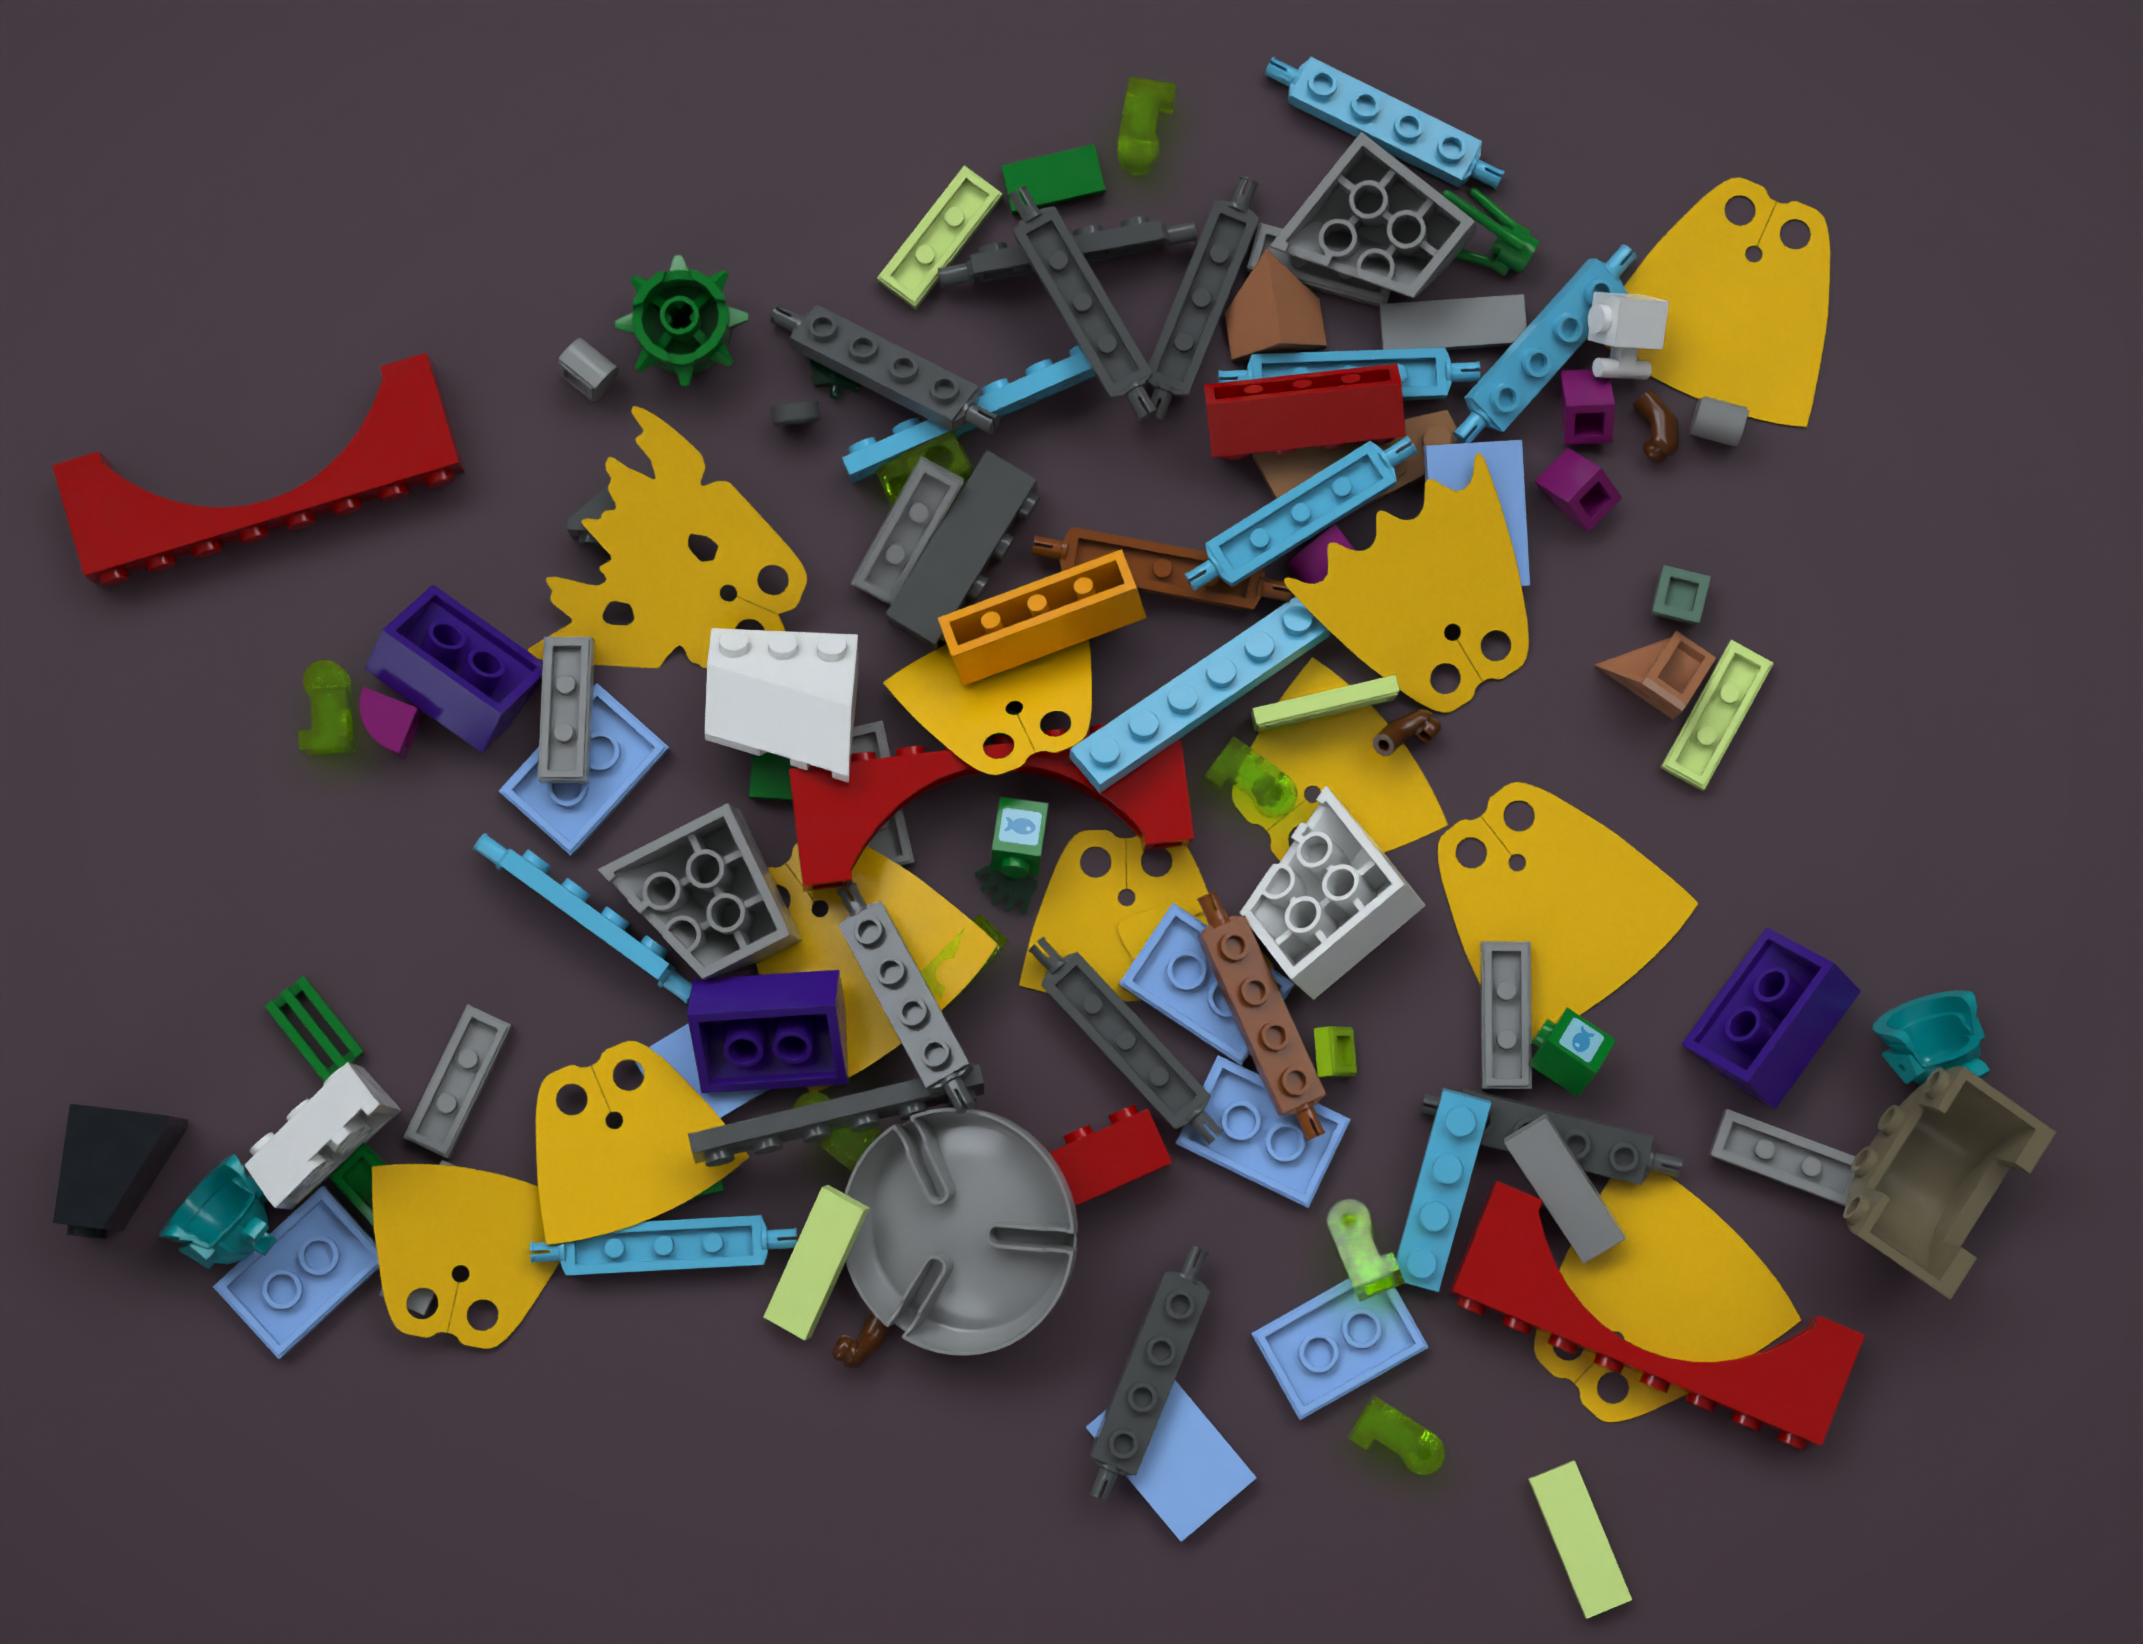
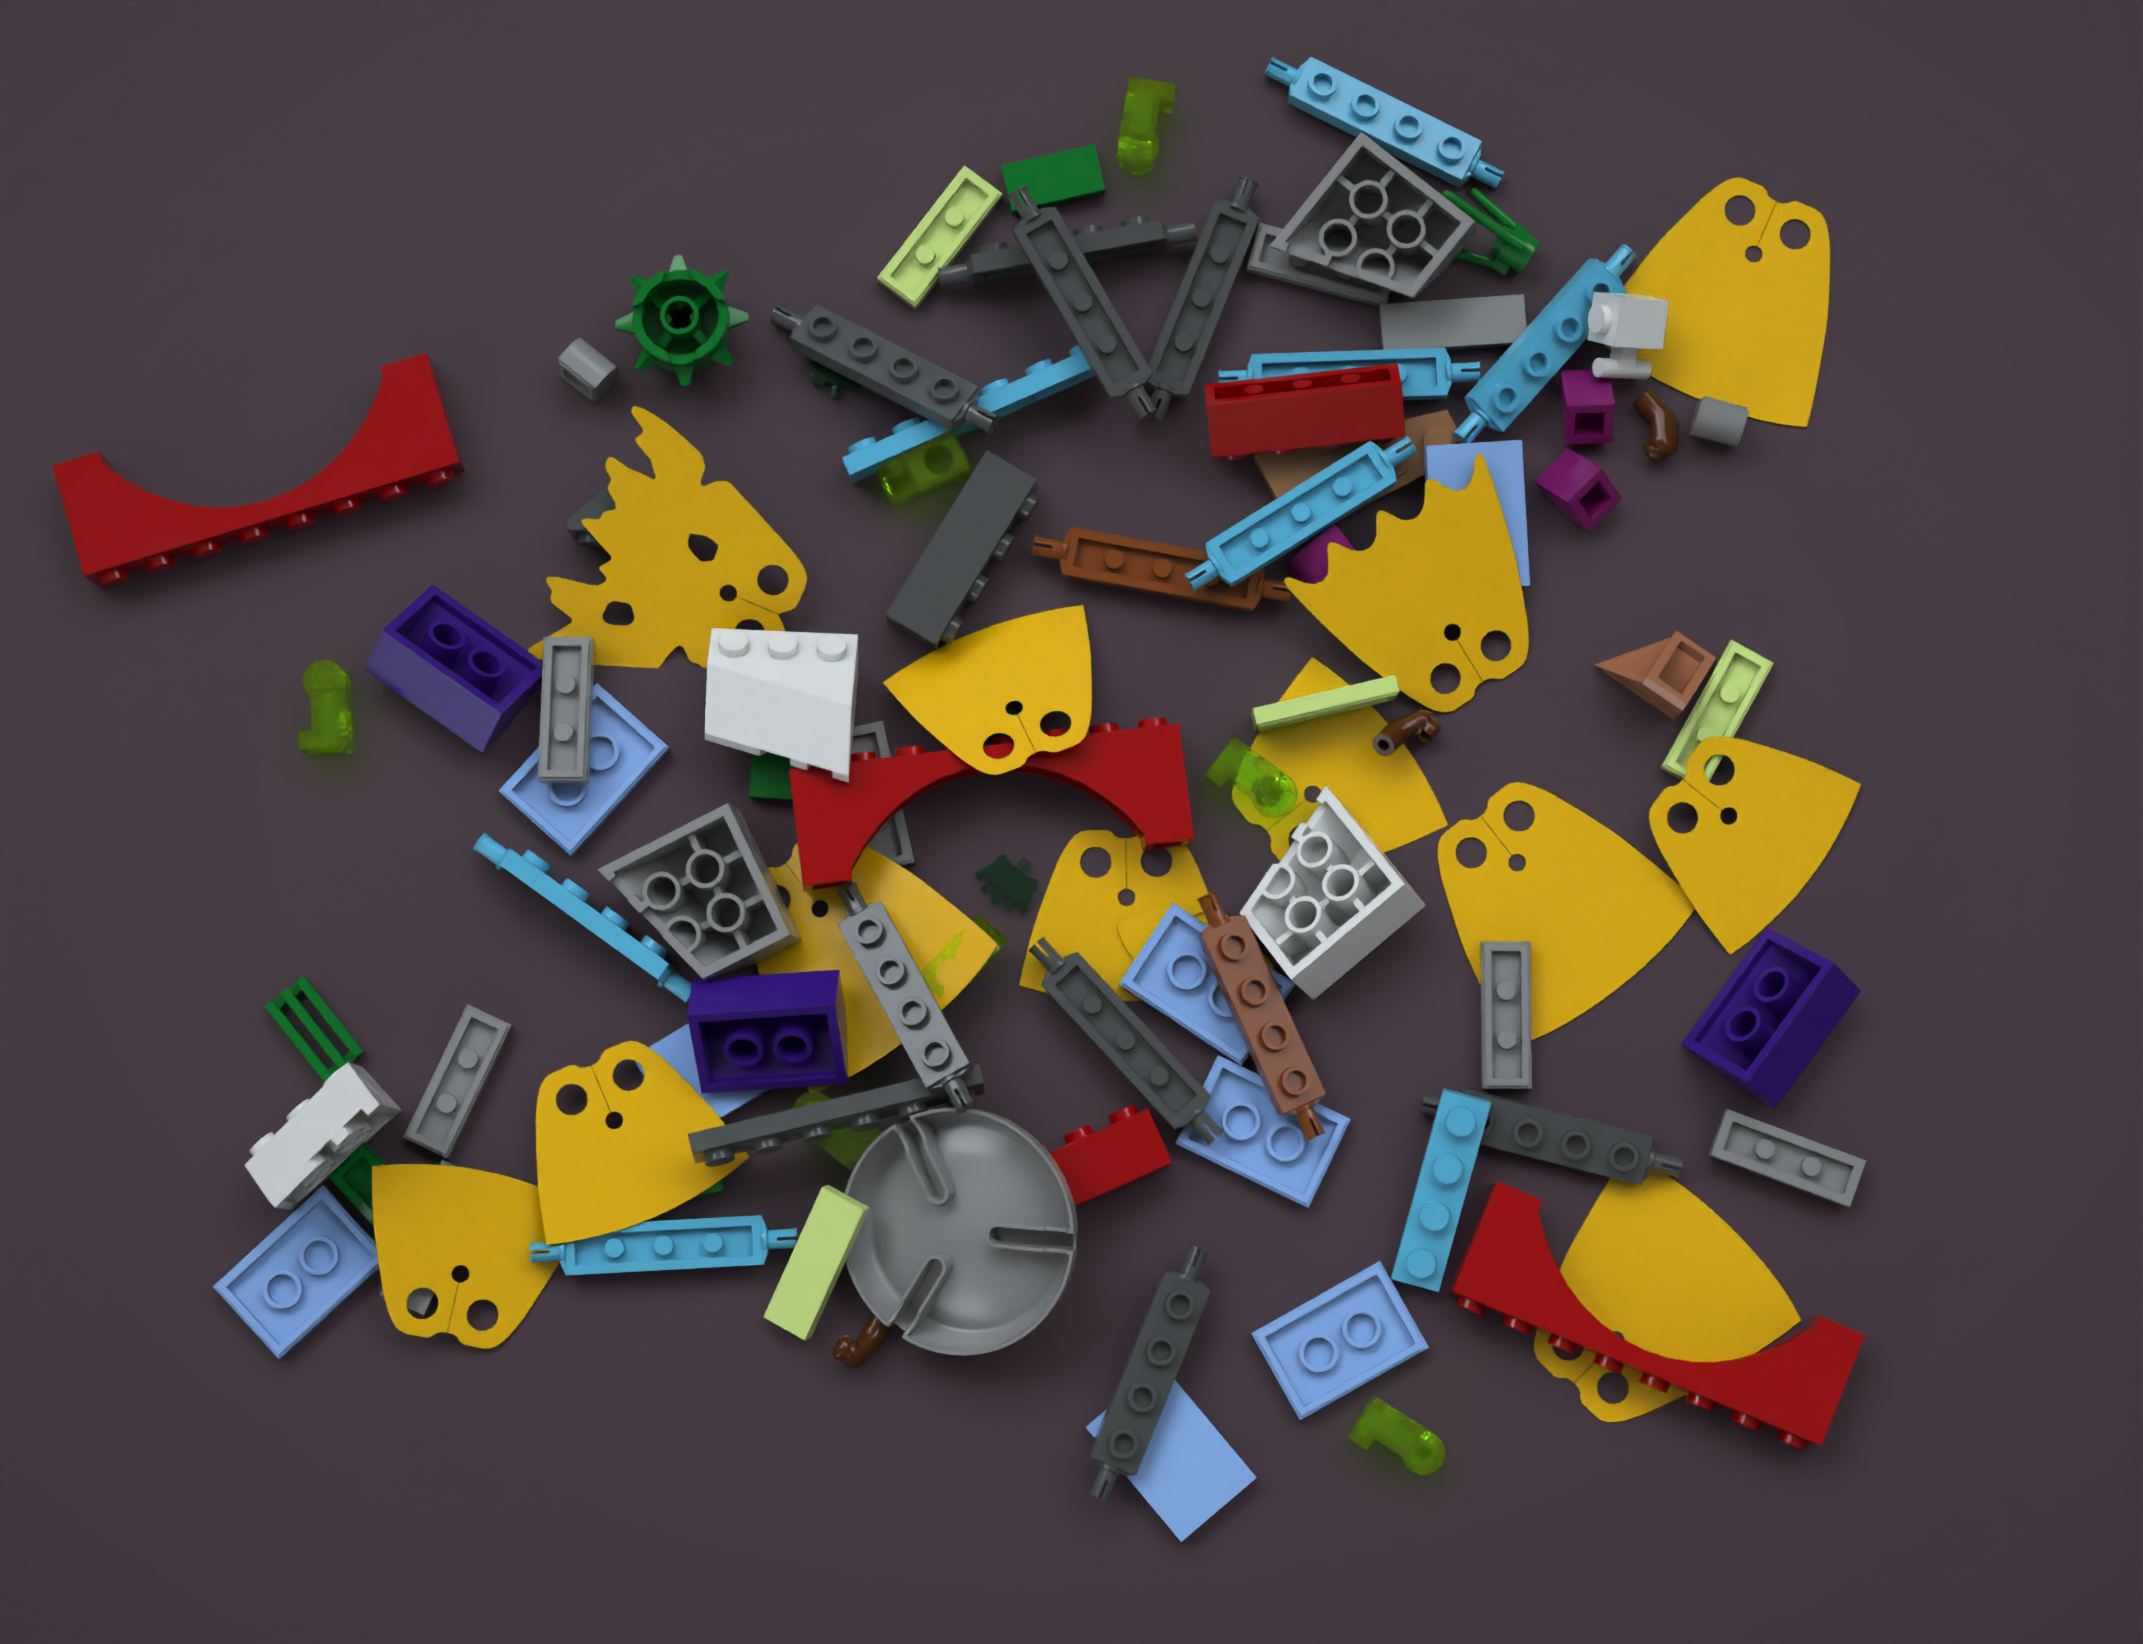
black slope [53,1104,188,1239] -> none
teal helmet [159,1154,277,1269] -> none
magenta brick [359,687,424,759] -> none
dark grey tile [771,401,821,426] -> none
light grey tile [851,456,964,605] -> none
light orange brick [938,549,1147,686] -> none
green brick [990,797,1049,878] -> none
medium azure plate [1069,596,1330,793] -> none
nougat slope [1224,248,1327,362] -> none
lime tile [1314,1026,1357,1077] -> none
clear neon green leg [1327,1199,1405,1302] -> none
light grey tile [1504,1113,1626,1264] -> none
yellowish green tile [1528,1460,1632,1619] -> none
green brick [1529,1007,1616,1097] -> none
sand green plate [1650,565,1711,626] -> none
dark tan cylinder [1843,1066,2057,1300] -> none
teal helmet [1872,990,1990,1086] -> none
none -> yellow piece [1649,736,1861,955]

